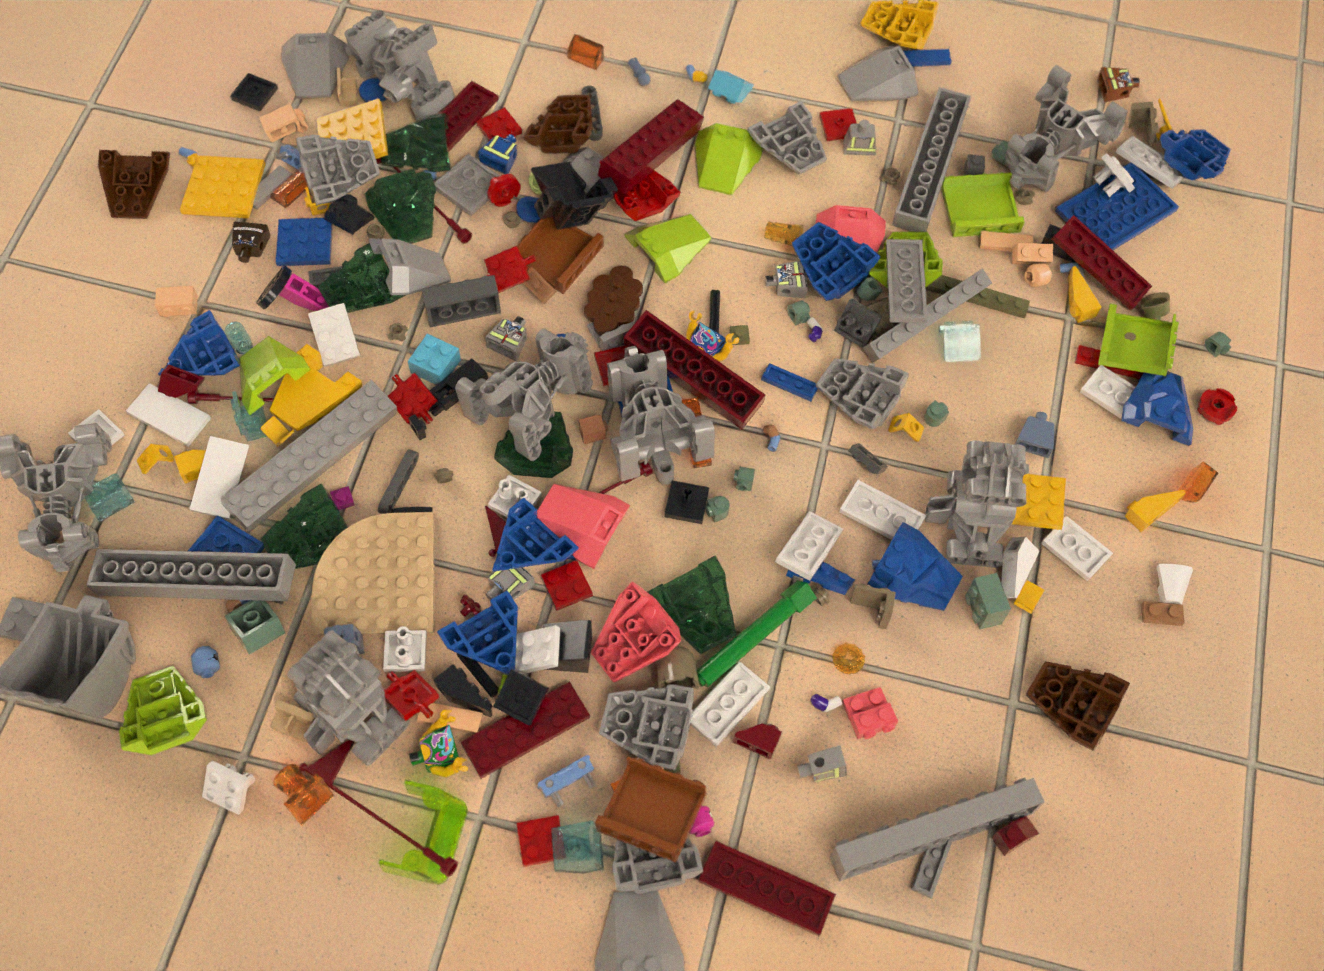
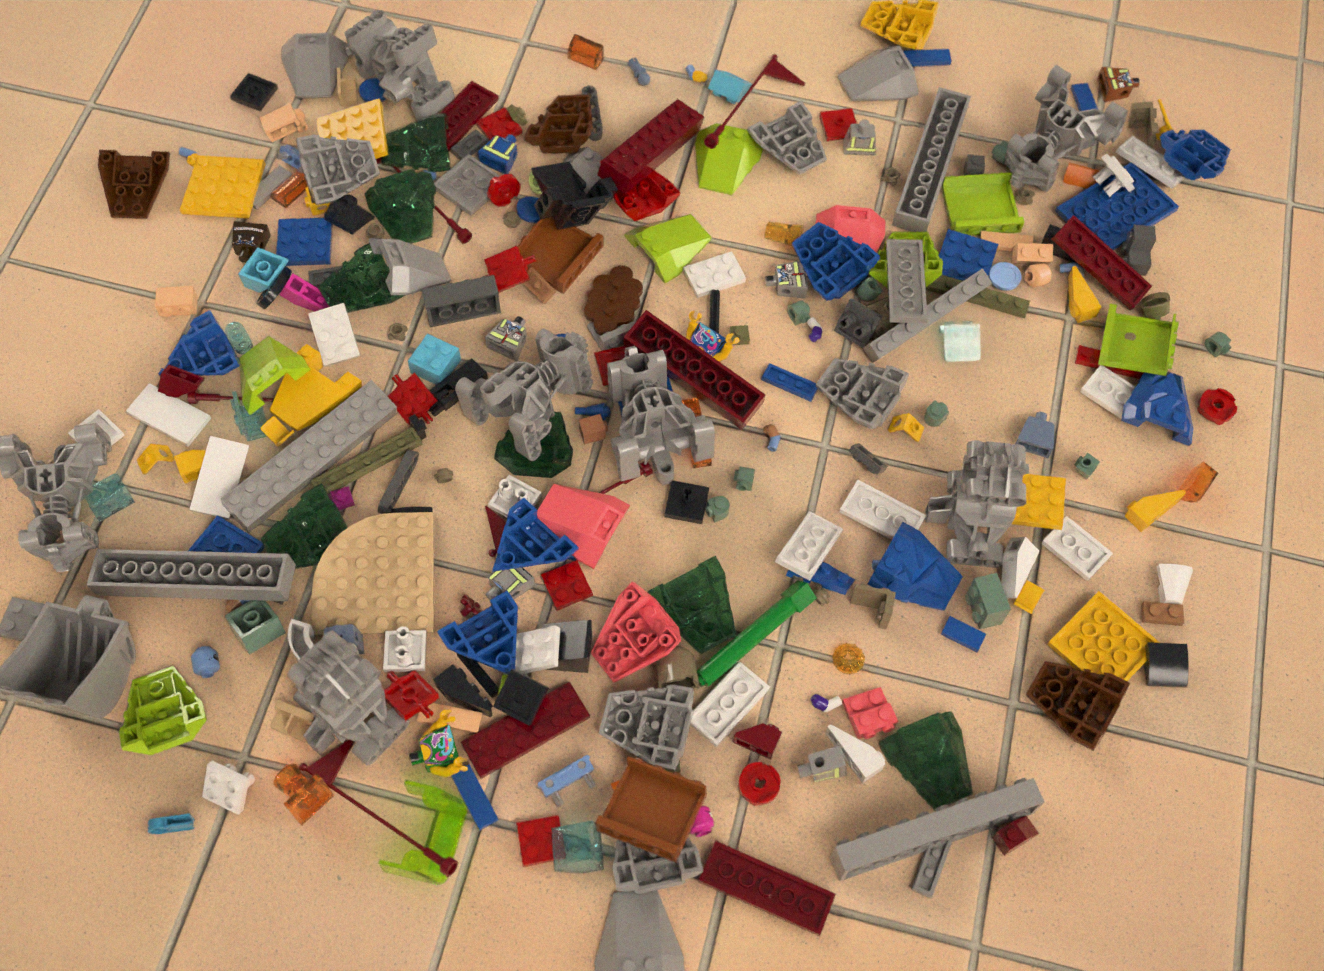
none -> dark azure piece [148,813,195,834]
none -> medium azure slope [238,248,289,293]
none -> white brick [288,619,315,662]
none -> olive plate [311,427,423,498]
none -> dark grey plate [451,130,488,160]
none -> blue tile [451,764,499,831]
none -> olive plate [507,104,528,126]
none -> blue cone [575,402,610,420]
none -> white plate [683,251,746,298]
none -> dark red piece [704,54,805,149]
none -> red plate [738,762,781,806]
none -> white slope [825,725,885,783]
none -> clear green wedge [878,711,973,811]
none -> blue plate [939,229,999,281]
none -> blue tile [941,616,986,652]
none -> light blue piece [989,262,1021,291]
none -> yellow plate [1047,591,1160,681]
none -> orange slope [1063,162,1101,189]
none -> blue tile [1071,83,1098,112]
none -> sand green plate [1074,453,1100,479]
none -> dark grey brick [1121,225,1156,276]
none -> black slope [1144,643,1189,687]

